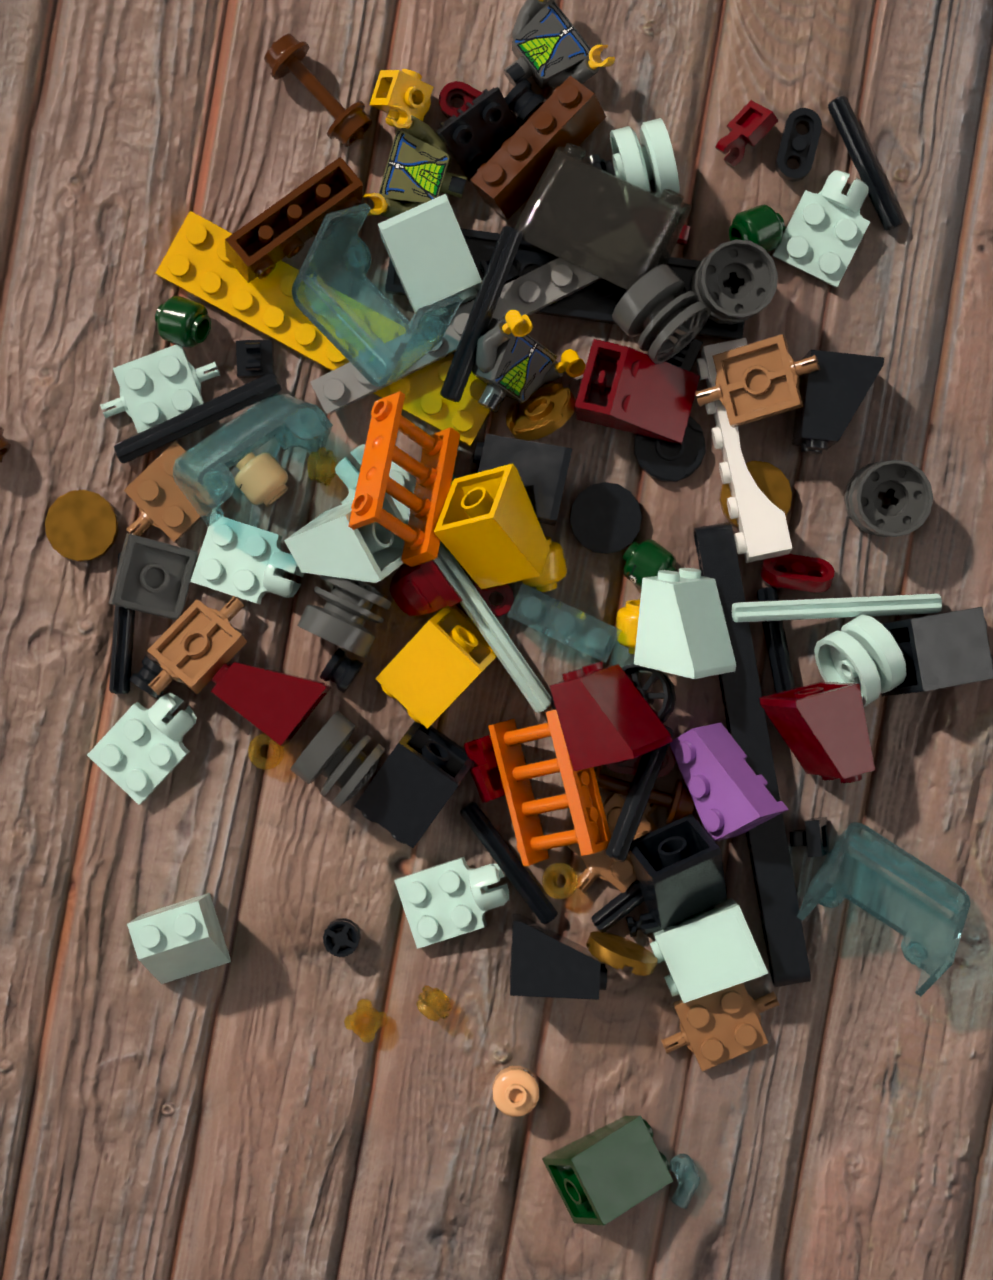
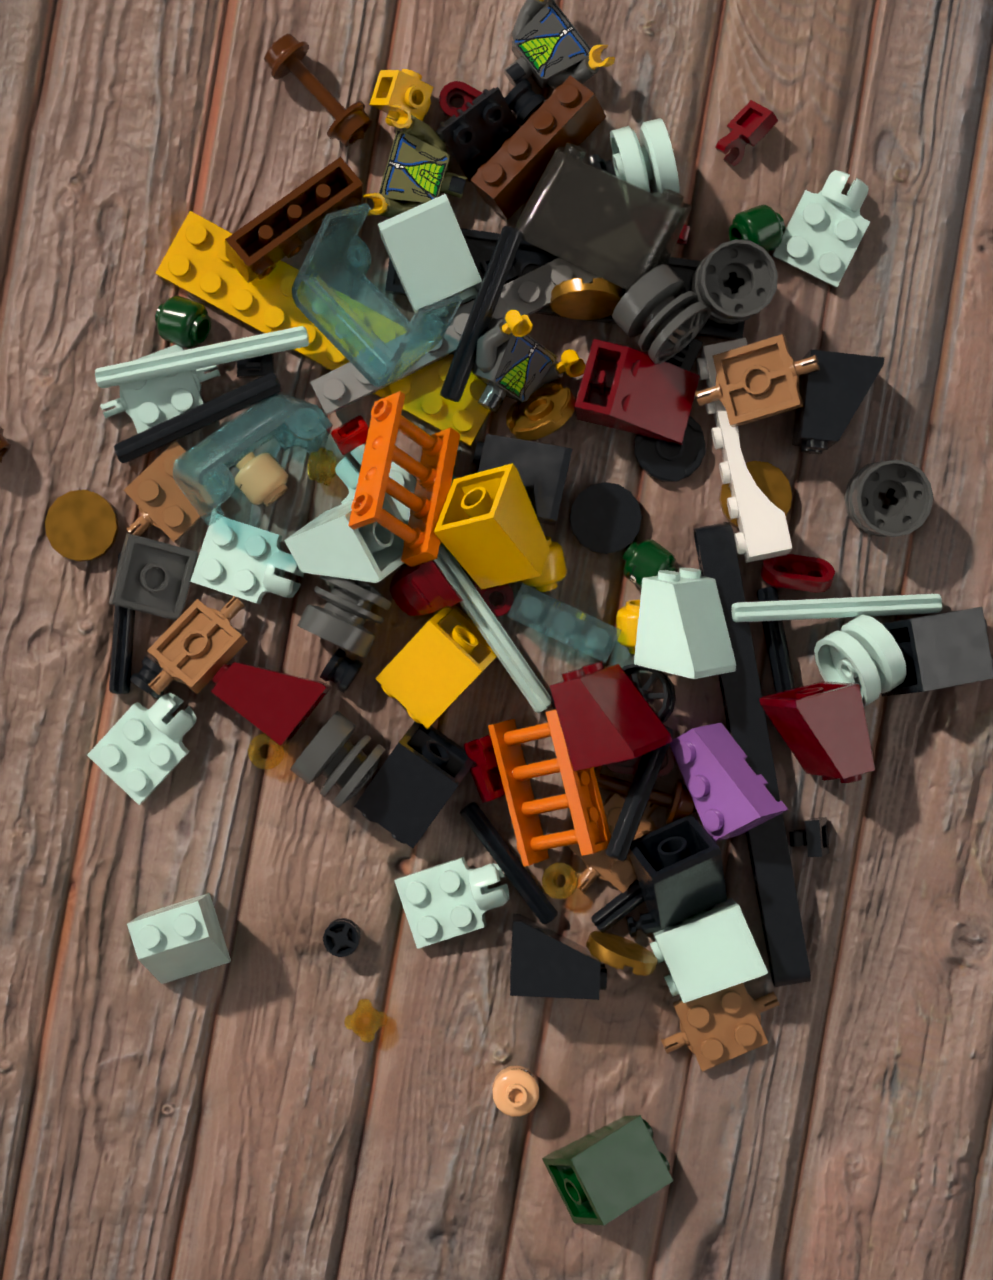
clear yellow plate [416,985,452,1021] -> none
clear light blue arm [670,1153,701,1209] -> none
black plate [775,108,822,182] -> none
clear light blue windscreen [797,822,970,997] -> none
black axle [828,96,903,231] -> none
none -> light aqua axle [95,326,309,388]
none -> red tile [330,415,369,455]
none -> pearl gold tile [550,278,623,320]

